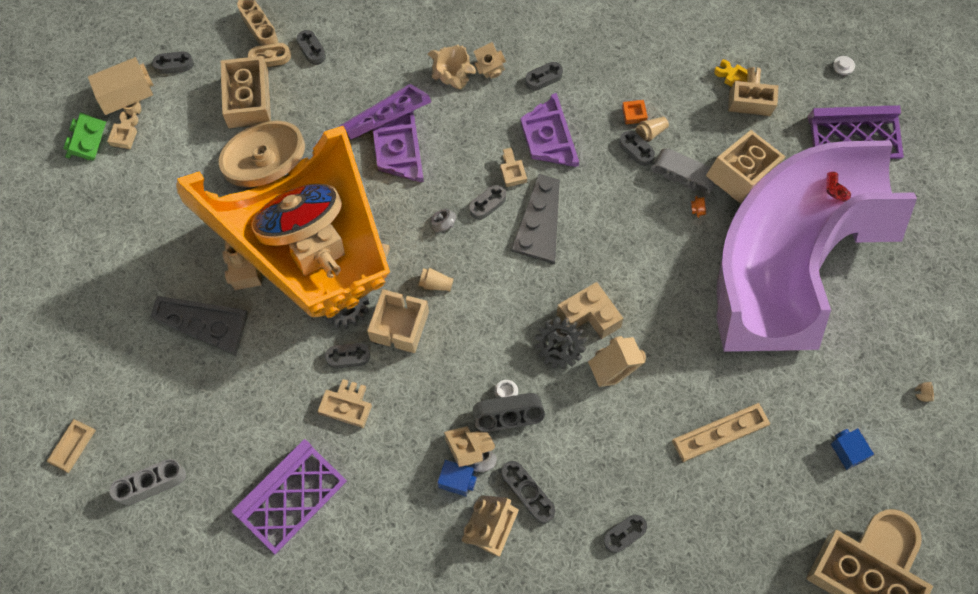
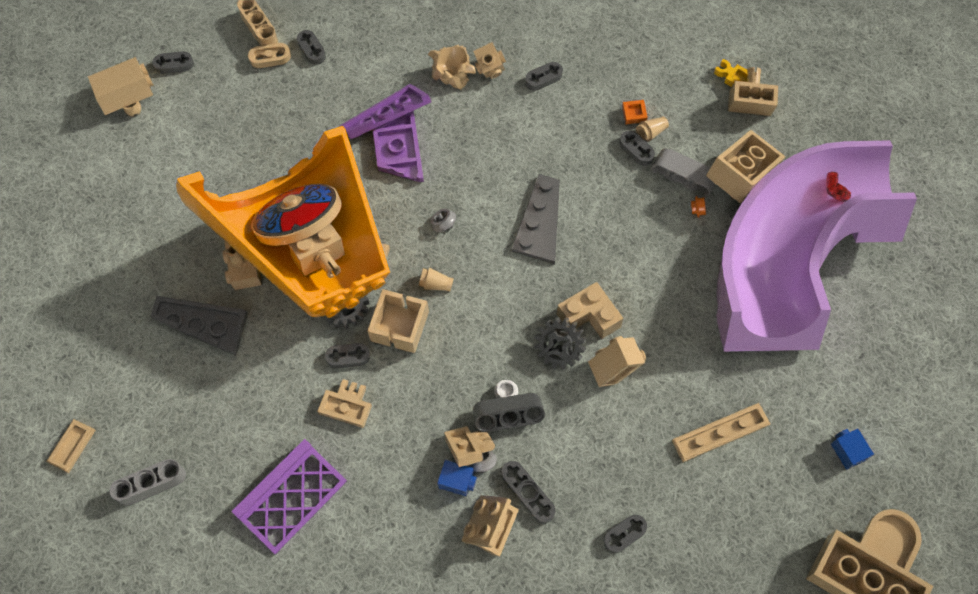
bright green bracket [63,112,106,161] -> none
tan plate [107,111,139,149] -> none
tan dish [219,121,305,187] -> none
tan brick [221,56,271,128] -> none
dark grey beam [470,185,506,220] -> none
tan plate [500,148,527,187] -> none
medium lavender wing [520,93,579,167] -> none
medium lavender fence [808,105,904,159] -> none
white plate [833,56,855,75] -> none
tan hinge [915,382,934,402] -> none

